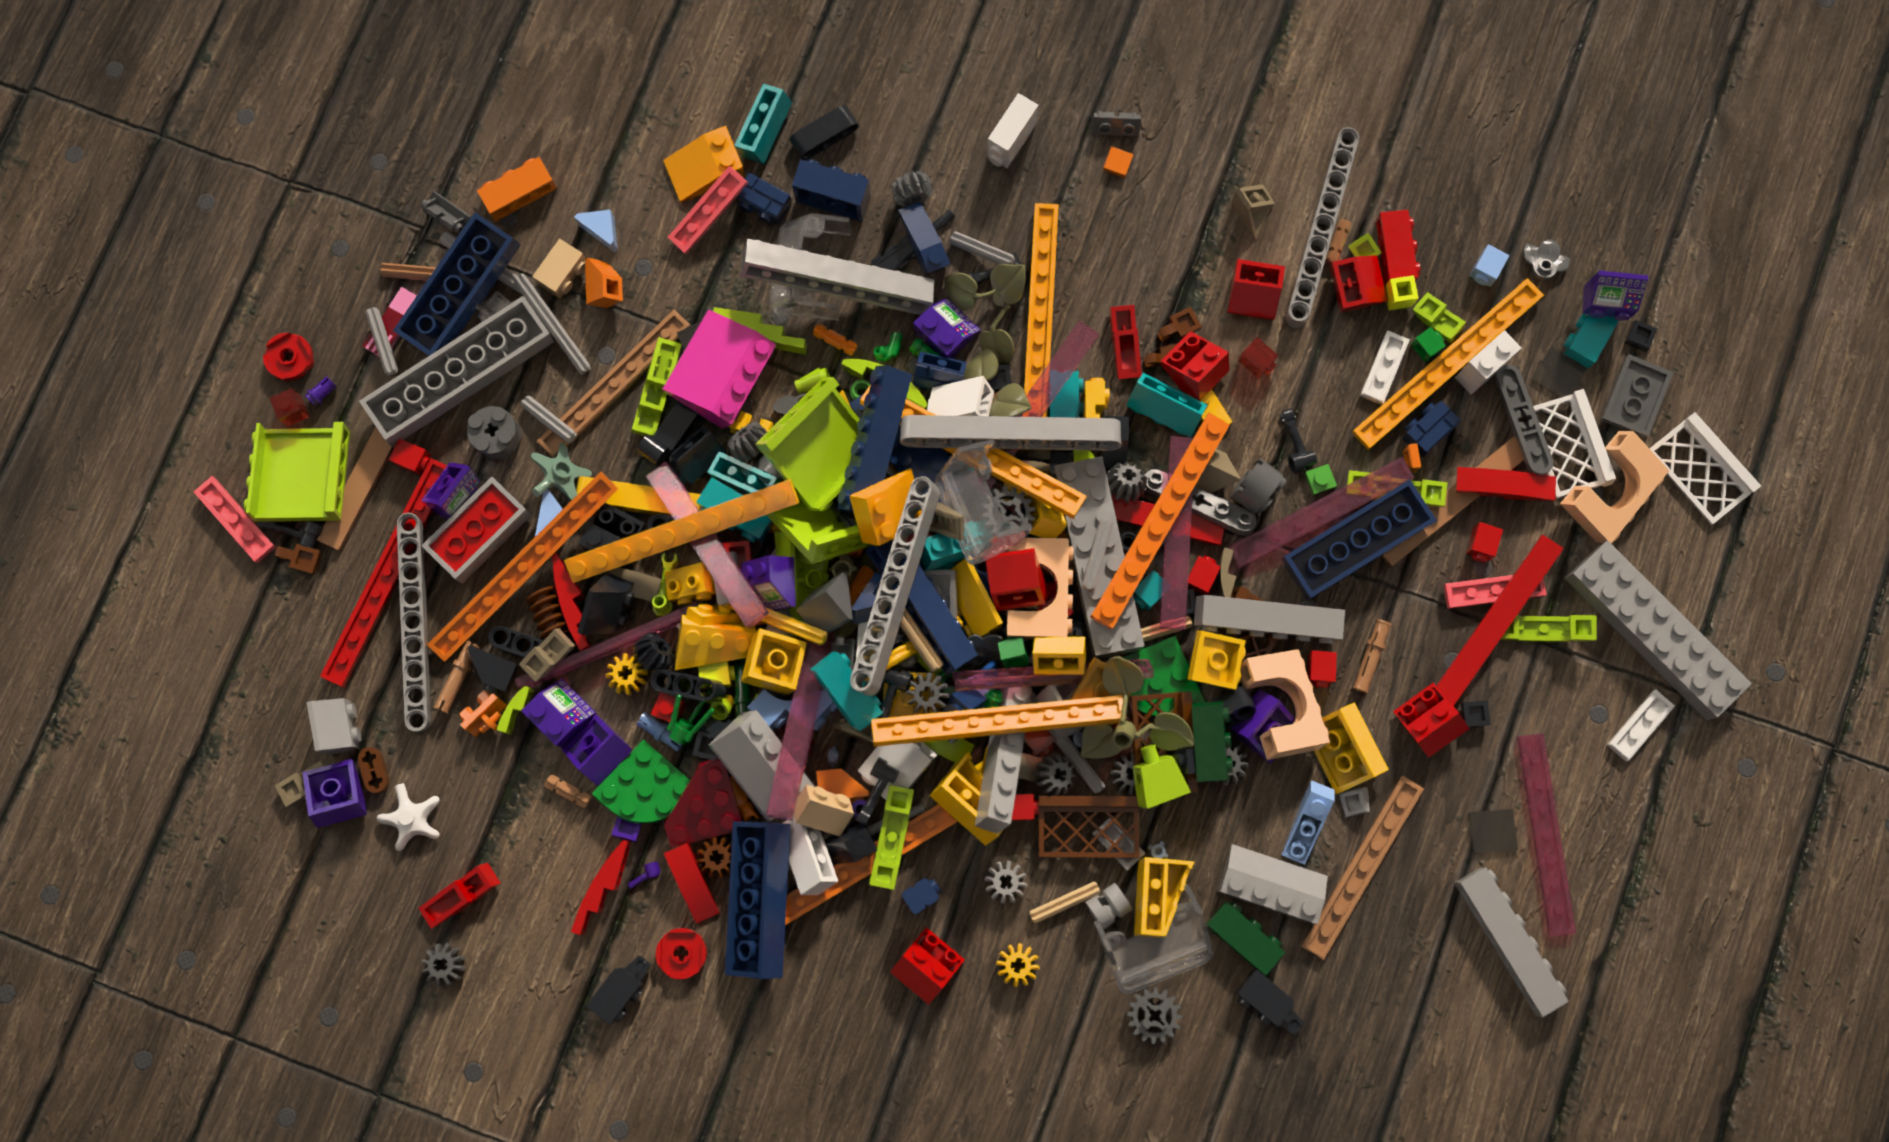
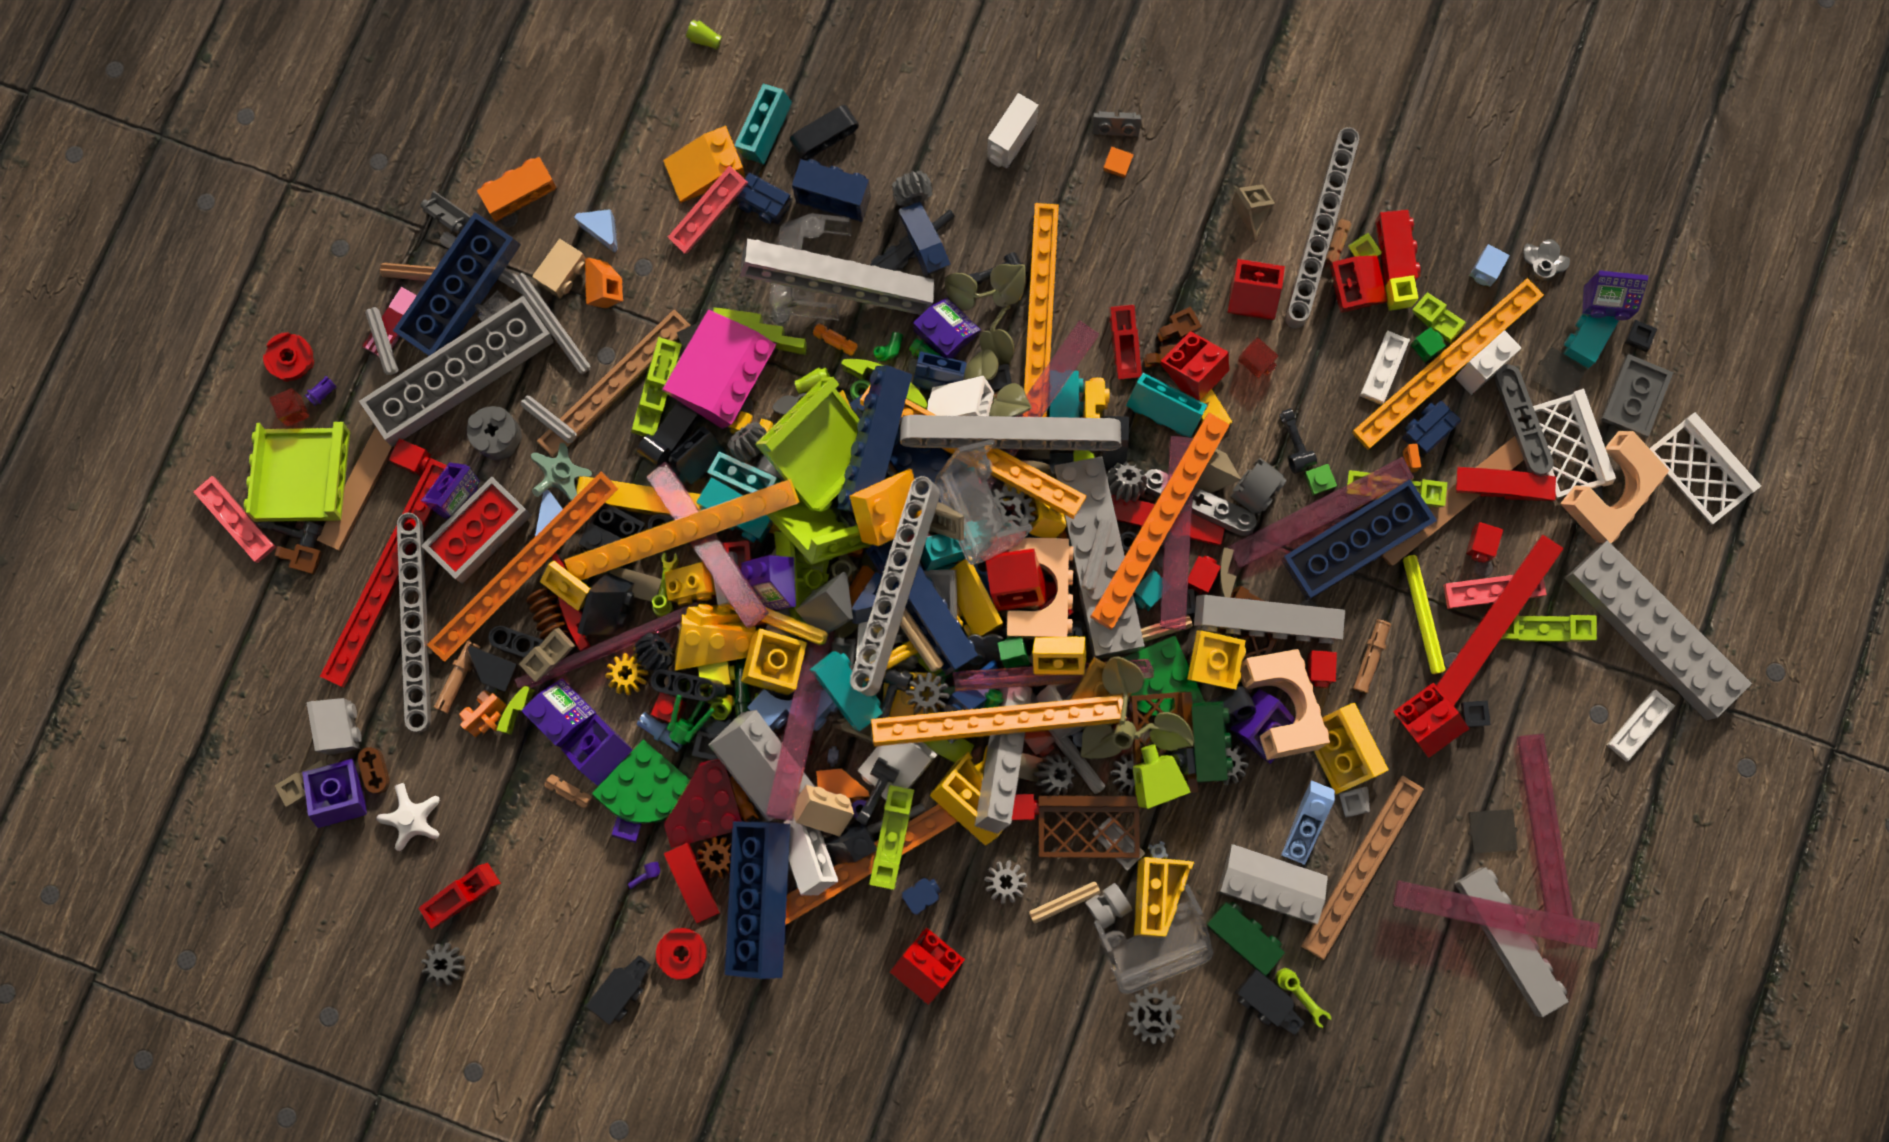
red slope [571,840,632,935] -> none
light grey axle [950,232,1015,265] -> none
yellow gear [996,943,1039,987] -> none
none -> yellow plate [540,561,591,611]
none -> lime cone [686,20,722,50]
none -> lime brick [1275,968,1331,1028]
none -> clear pink tile [1393,881,1600,949]
none -> neon yellow axle [1403,555,1445,674]

